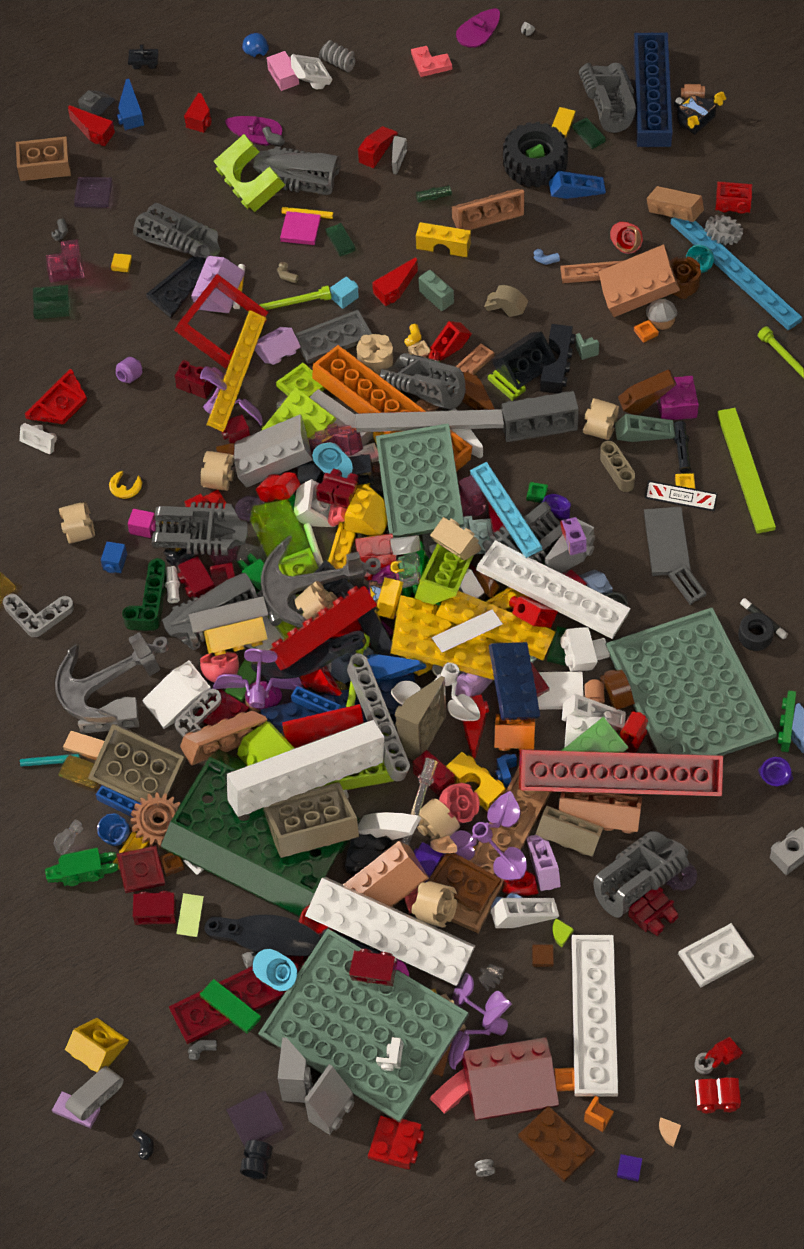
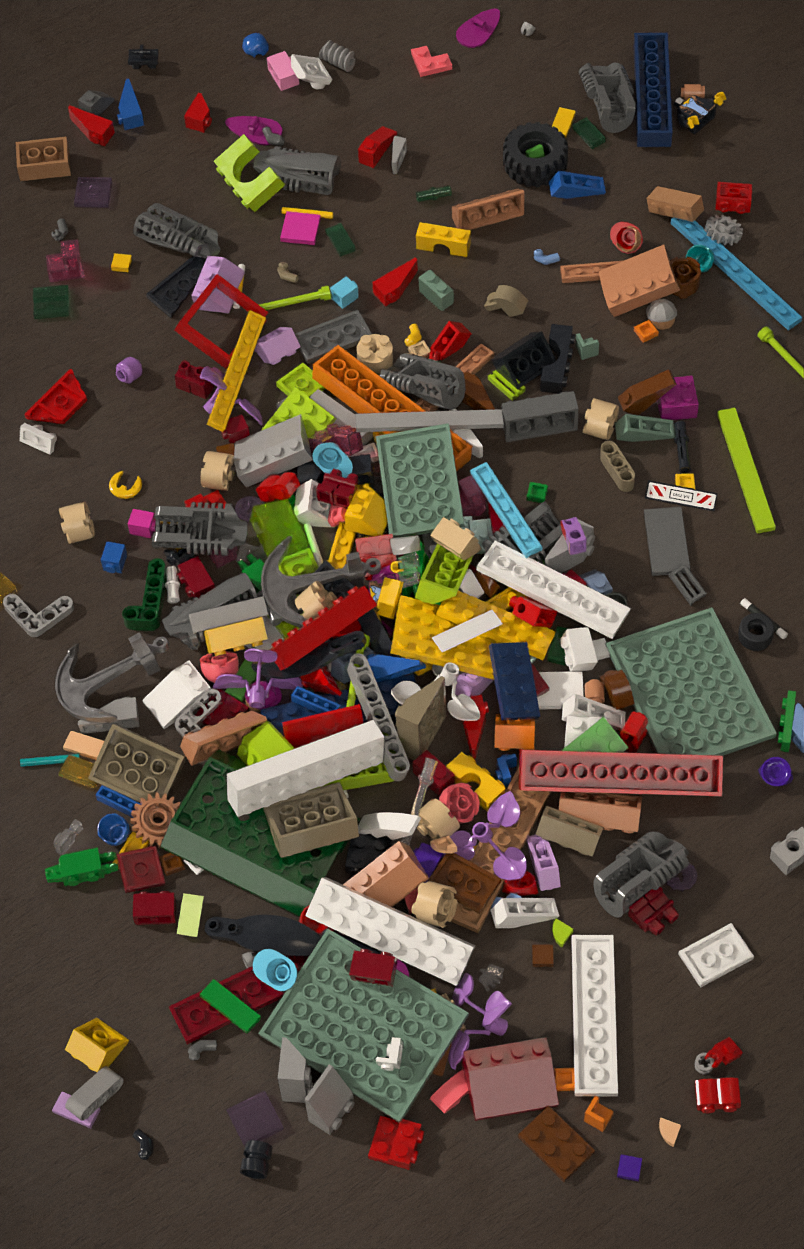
dark red panel [210,562,235,587] -> none
light grey bush [475,1159,495,1177] -> none
dark purple piece [542,494,571,520] -> none

